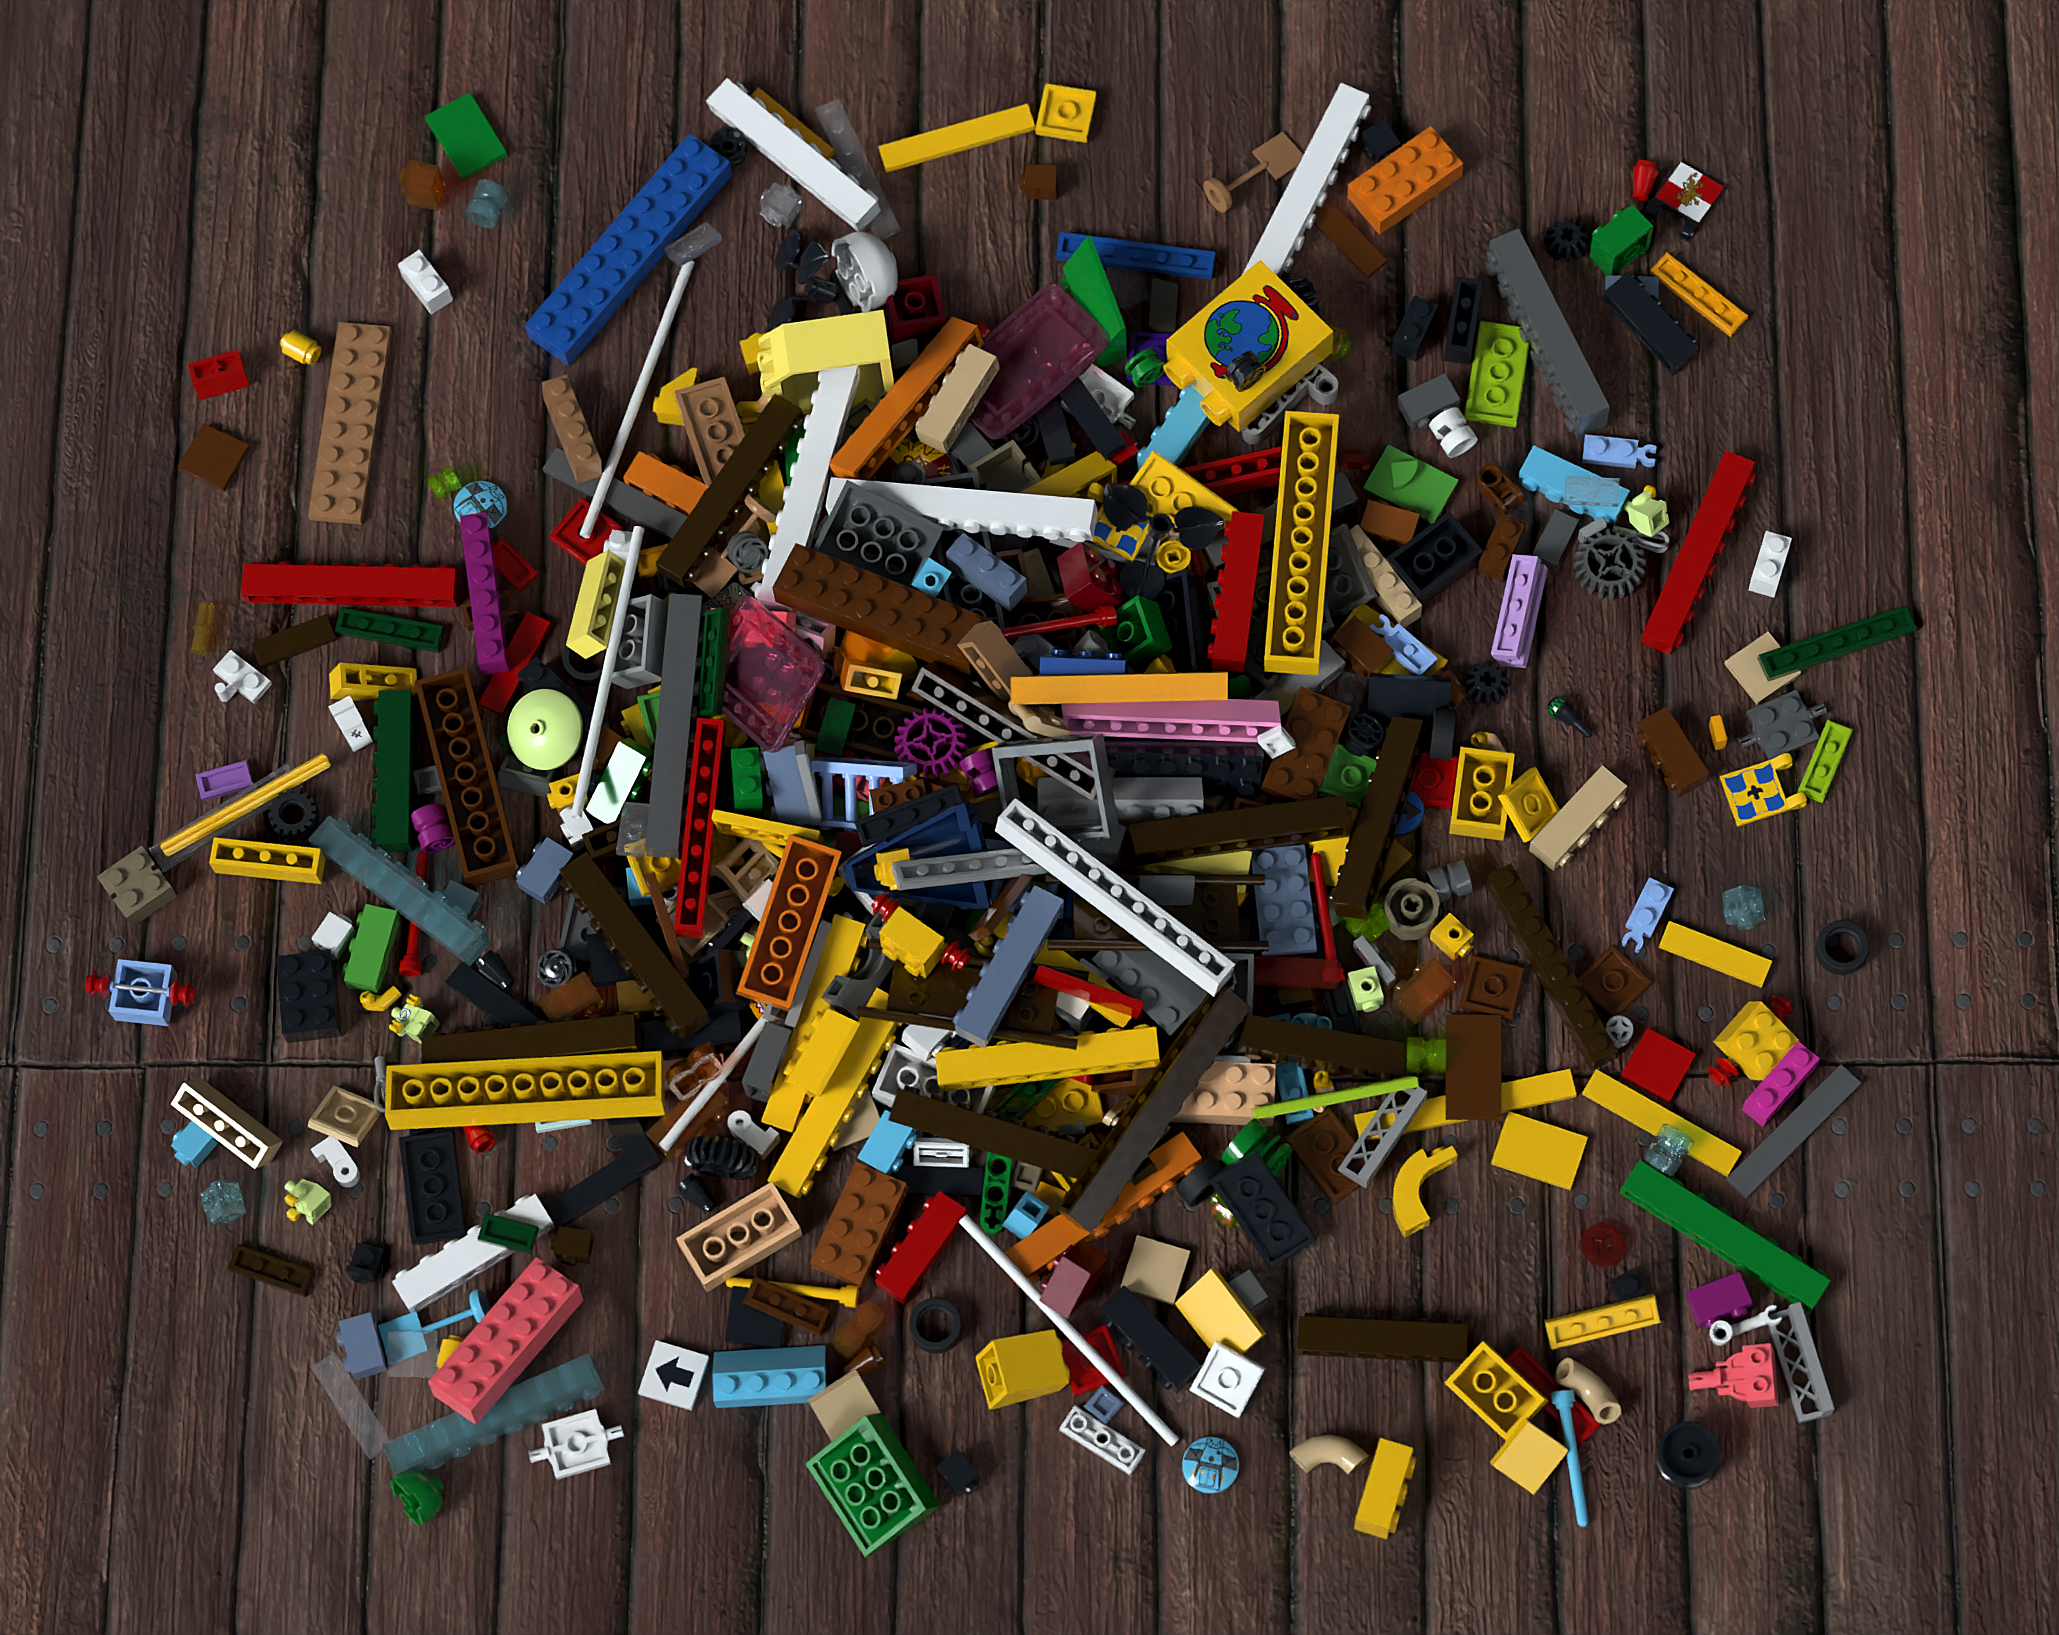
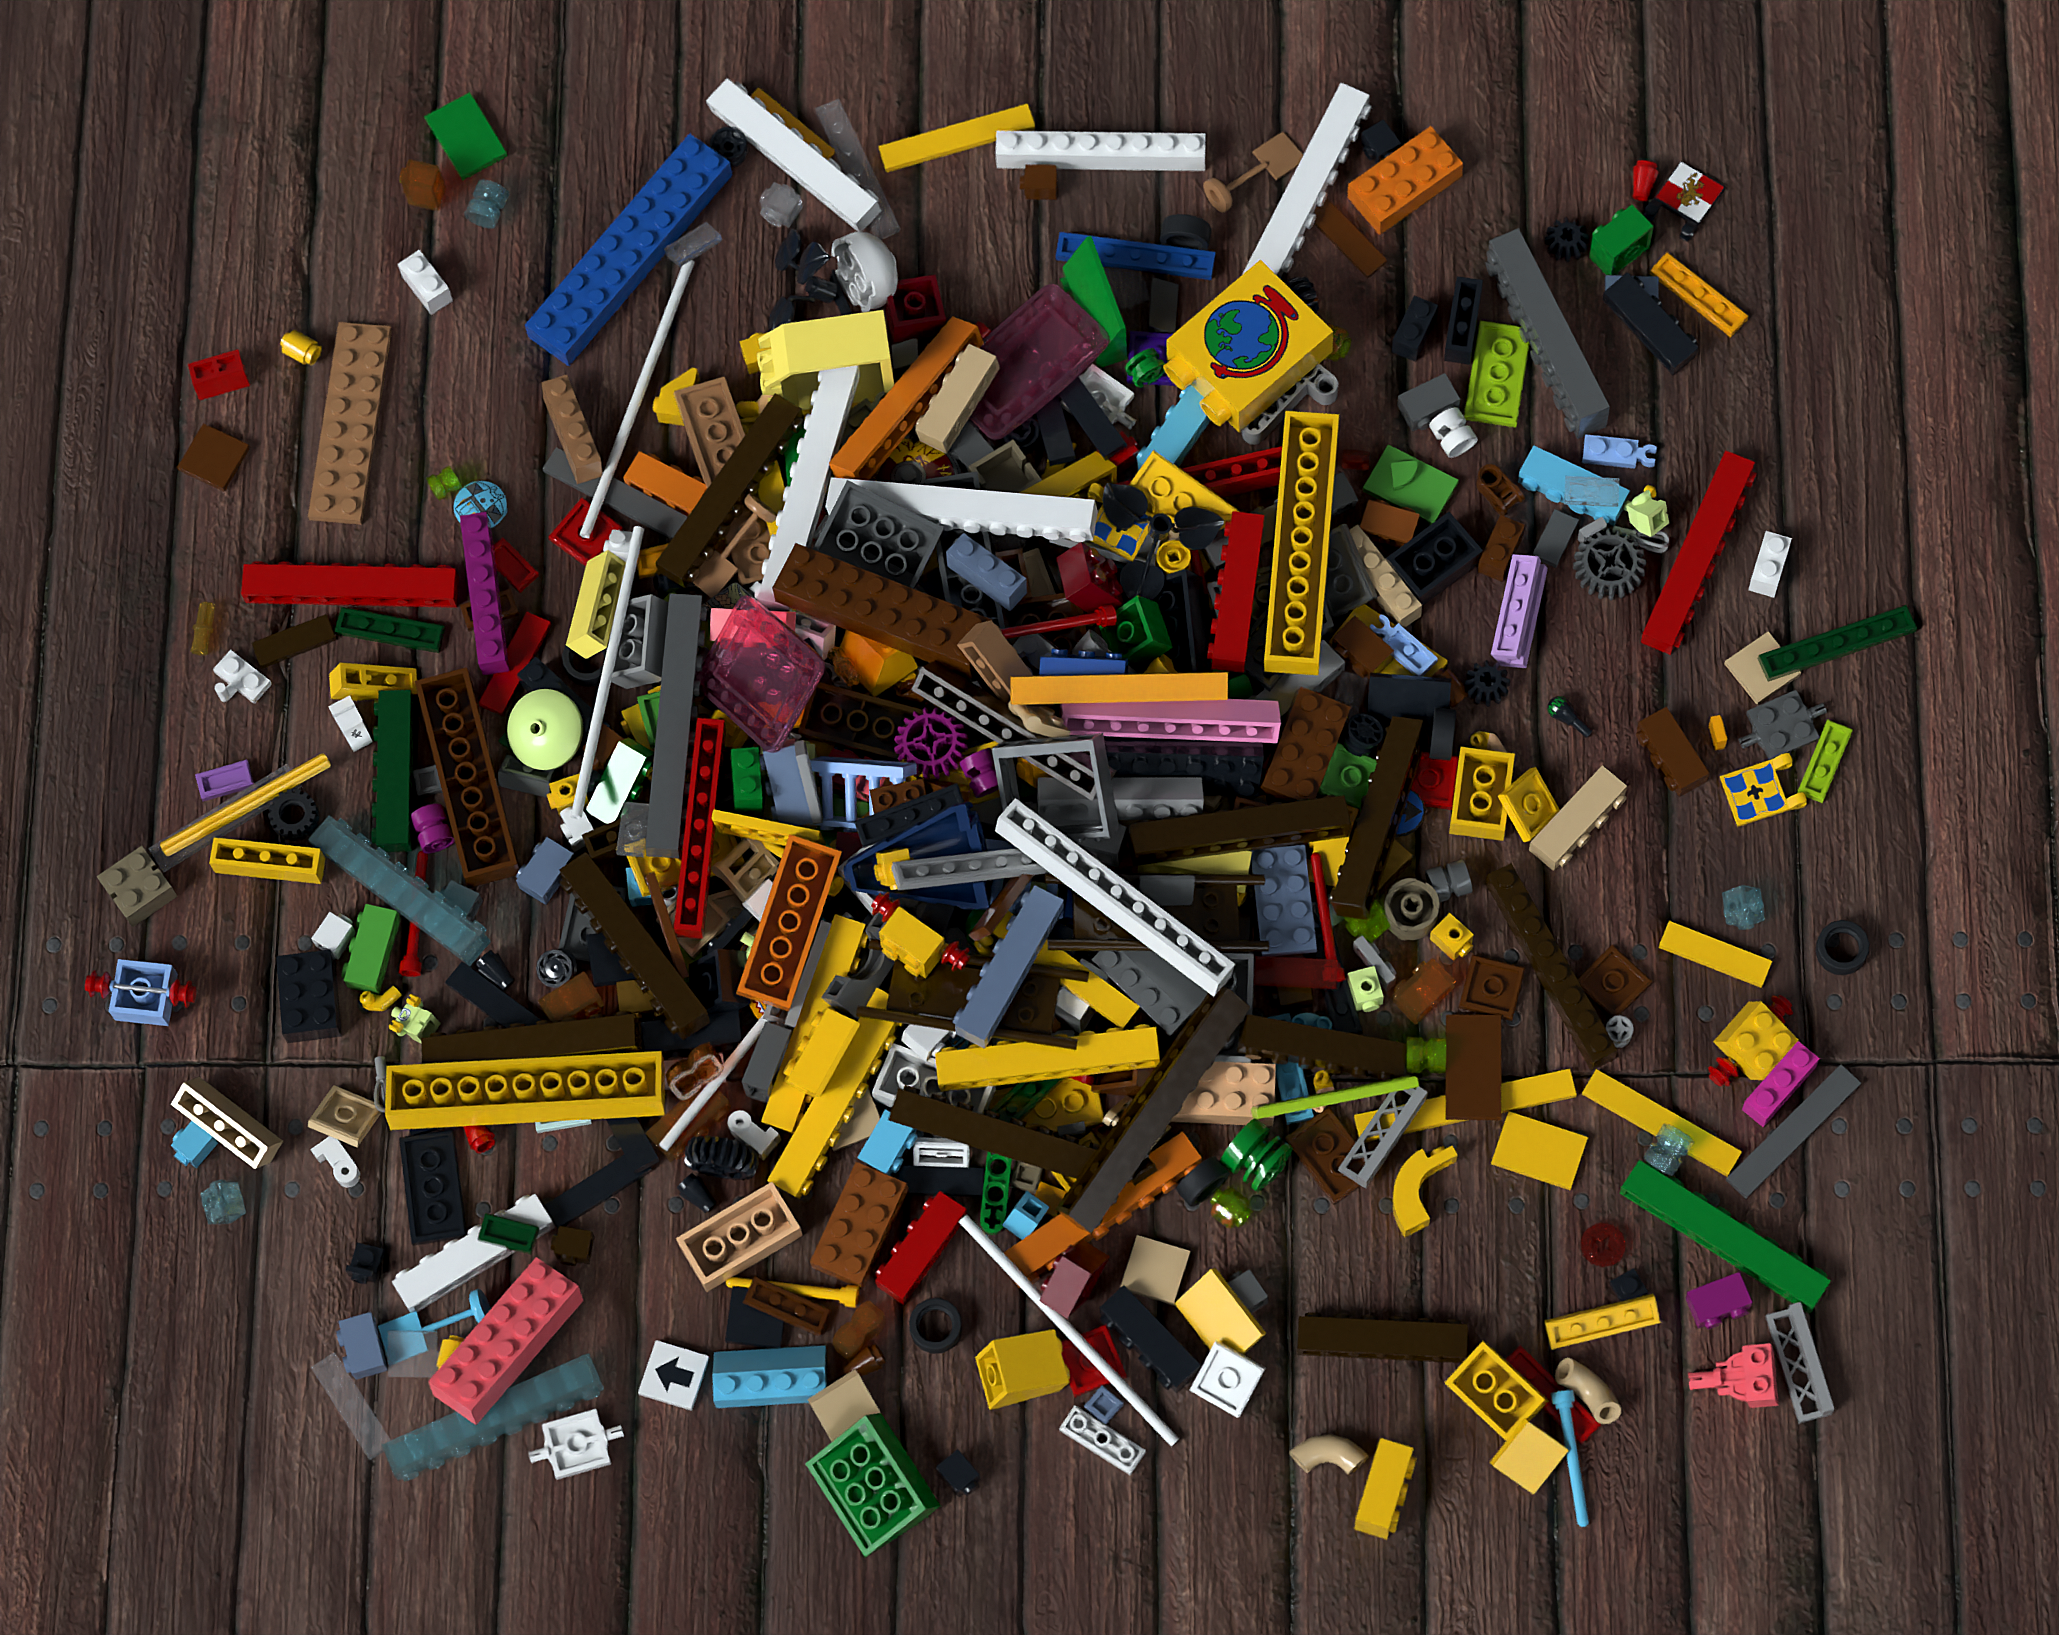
dark brown tile [227,1244,316,1298] -> none
yellowish green piece [285,1179,331,1225] -> none
green cylinder [390,1468,443,1526] -> none
dark green tile [698,607,730,718] -> none
dark grey wheel [727,531,769,573] -> none
dark green tile [815,697,857,757] -> none
yellow slope [839,657,902,700] -> none
medium azure brick [909,557,952,597] -> none
red tile [1033,965,1144,1018] -> none
yellow plate [1035,83,1096,143] -> none
medium azure dish [1182,1437,1239,1493] -> none
black tile [1209,1149,1317,1269] -> none
black wheel [1224,351,1266,392] -> none
white tile [1257,725,1295,759] -> none
red tile [1621,1028,1696,1103] -> none
light blue plate [1622,877,1674,953] -> none
black wheel [1655,1421,1720,1490] -> none
white brick [1709,1305,1782,1346] -> none
none -> white brick [996,131,1205,171]
none -> black tyre [1160,214,1212,251]

